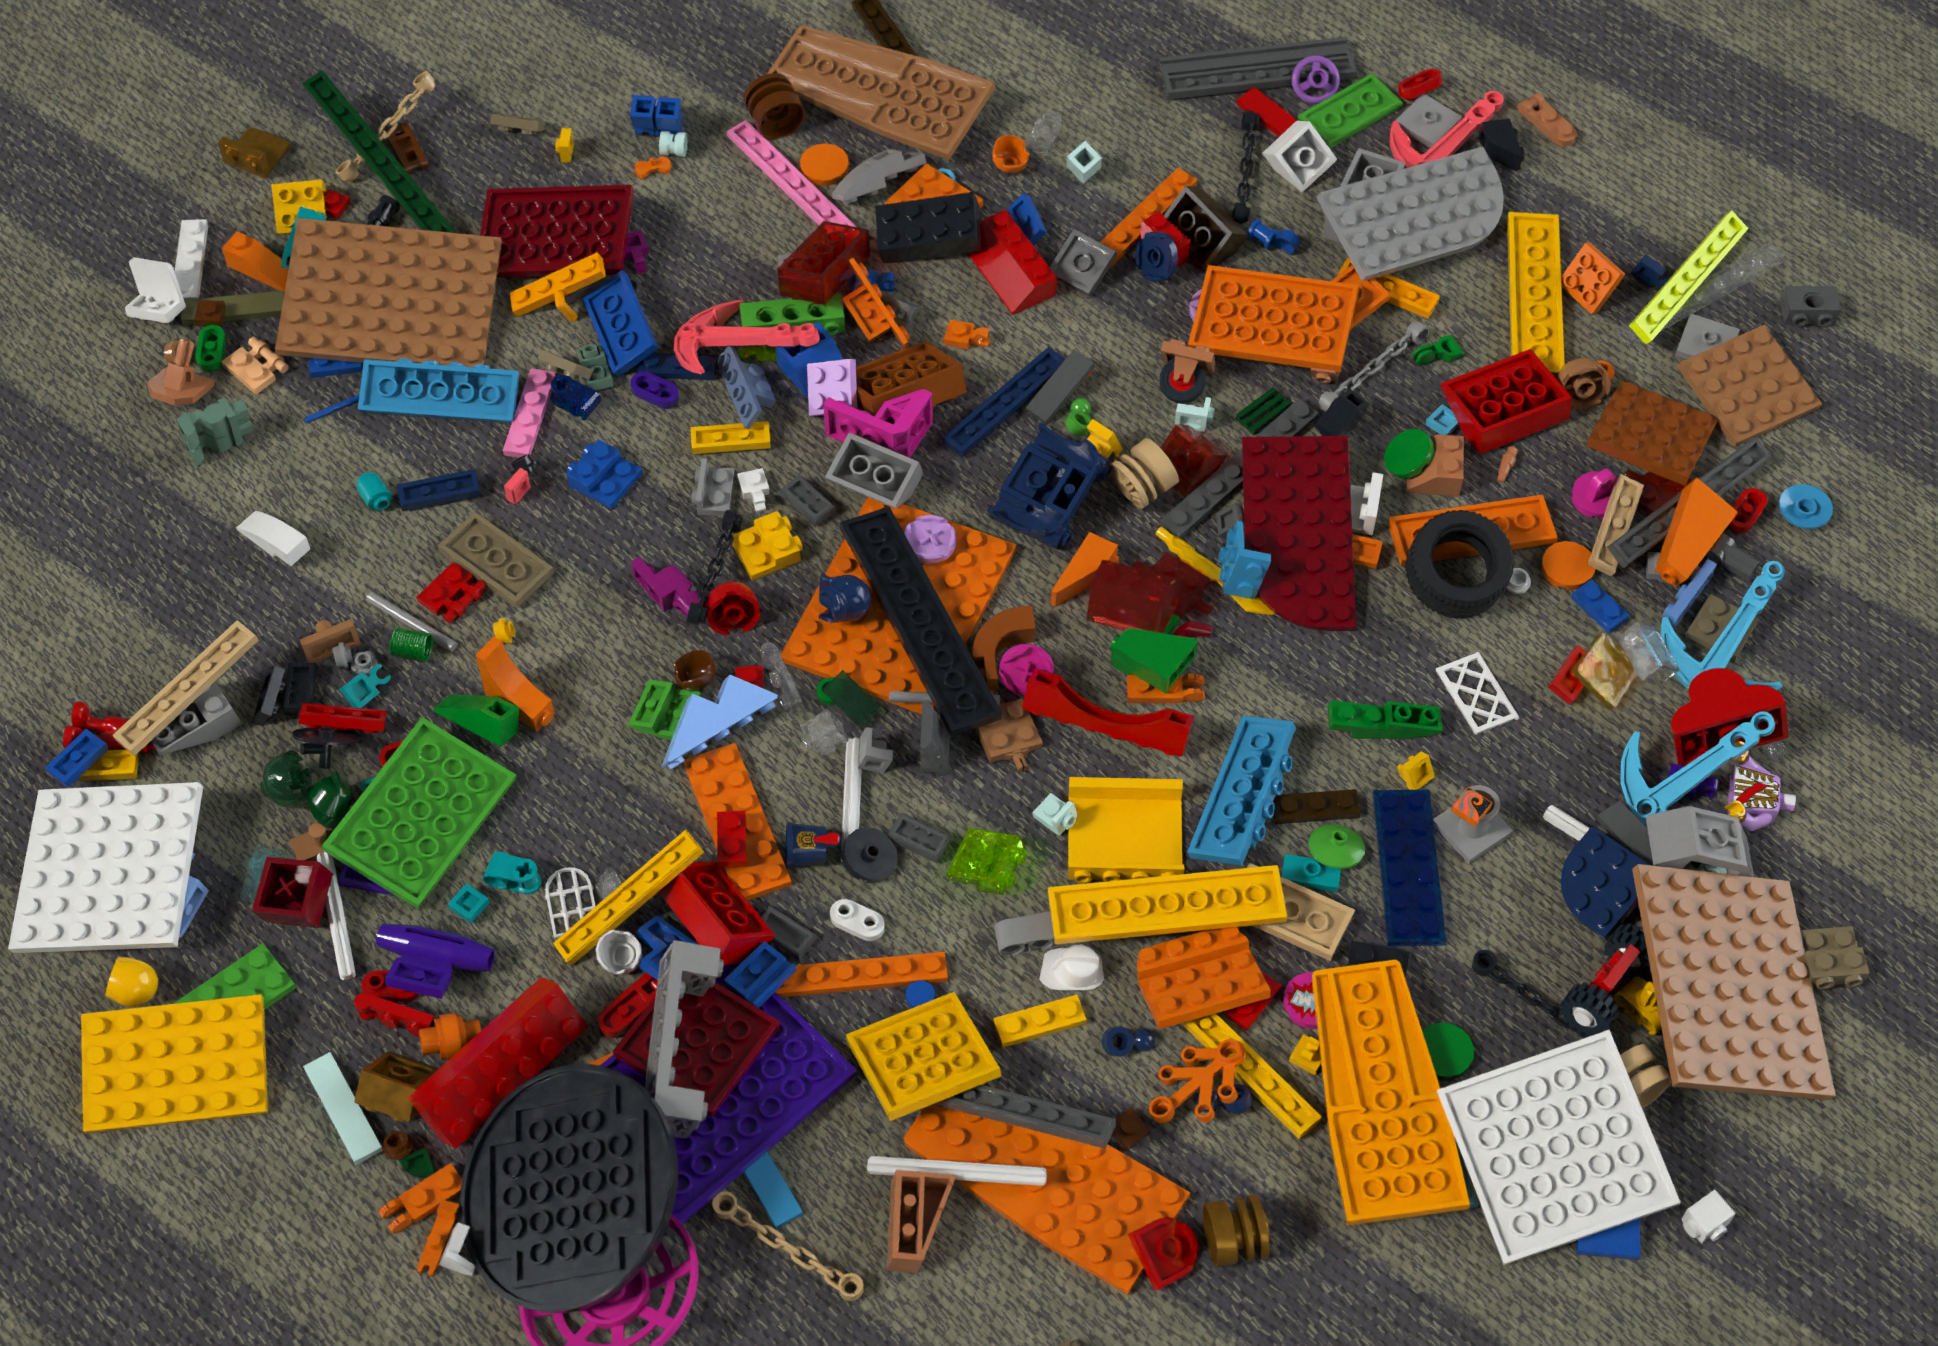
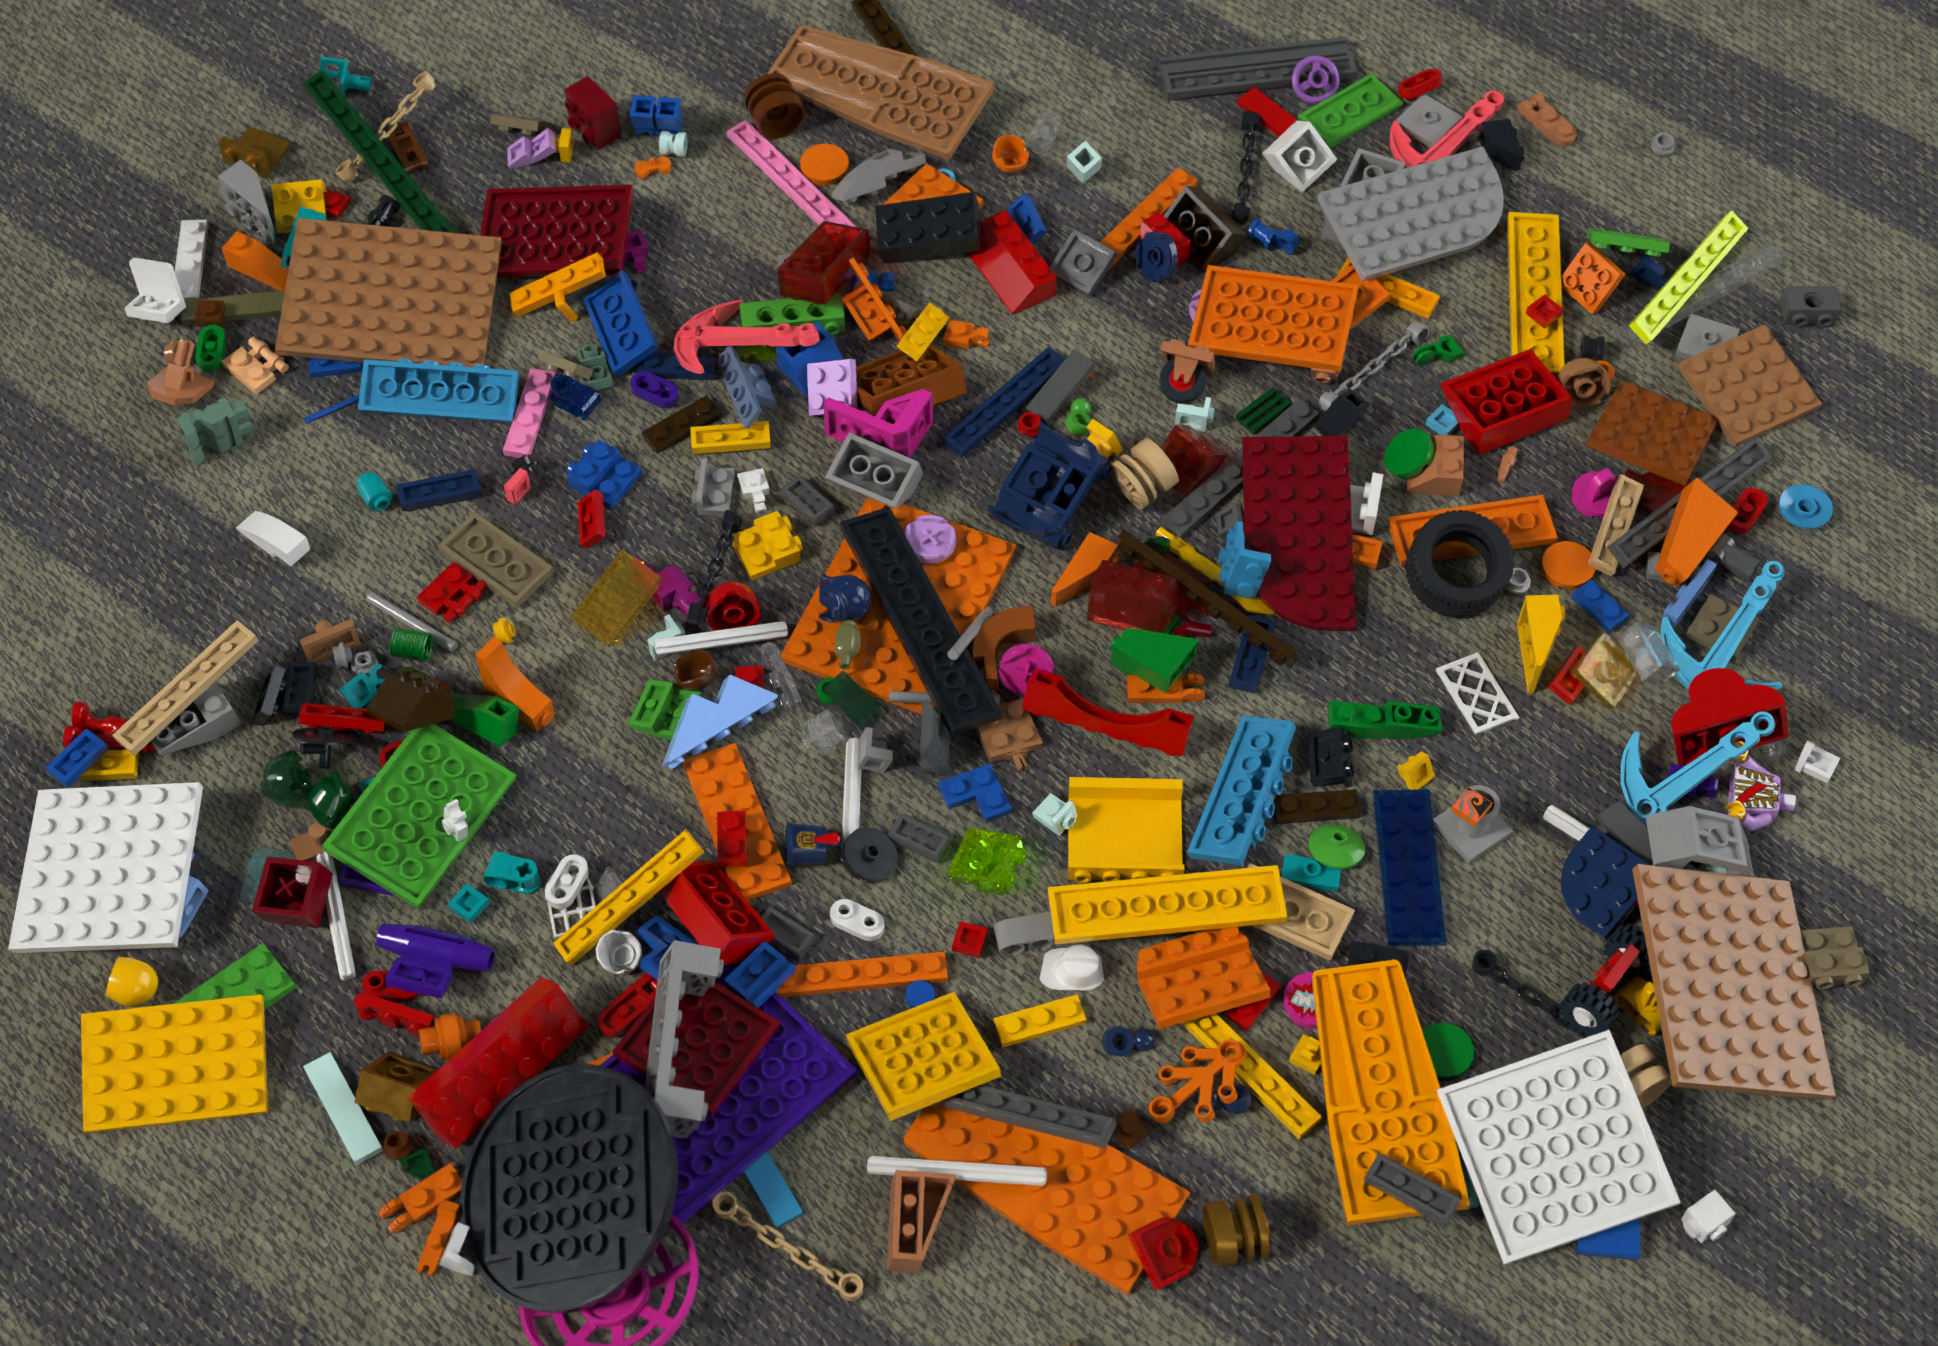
none -> light grey slope [217,160,279,247]
none -> teal bracket [320,57,372,96]
none -> dark brown slope [366,666,455,732]
none -> white plate [441,799,468,842]
none -> lavender slope [507,128,557,168]
none -> white plate [545,855,589,909]
none -> dark red brick [564,76,622,150]
none -> clear yellow piece [570,549,662,647]
none -> red plate [578,490,605,548]
none -> dark brown plate [642,395,722,454]
none -> light aqua bracket [647,614,685,661]
none -> white axle [654,621,788,655]
none -> olive plant [834,620,861,670]
none -> yellow plate [896,302,950,361]
none -> blue plate [938,763,1012,822]
none -> light grey bar [948,607,993,660]
none -> red plate [952,921,988,958]
none -> red plate [1017,412,1042,437]
none -> dark brown plate [1117,529,1298,668]
none -> dark green tile [1144,536,1170,558]
none -> dark blue plate [1228,615,1276,694]
none -> black bracket [1308,727,1355,788]
none -> dark grey tile [1364,1153,1461,1227]
none -> yellow slope [1517,595,1565,694]
none -> red plate [1526,294,1563,329]
none -> black wheel [1580,335,1605,361]
none -> bright green plate [1586,227,1670,257]
none -> light grey plate [1650,133,1676,156]
none -> white tile [1795,740,1840,783]

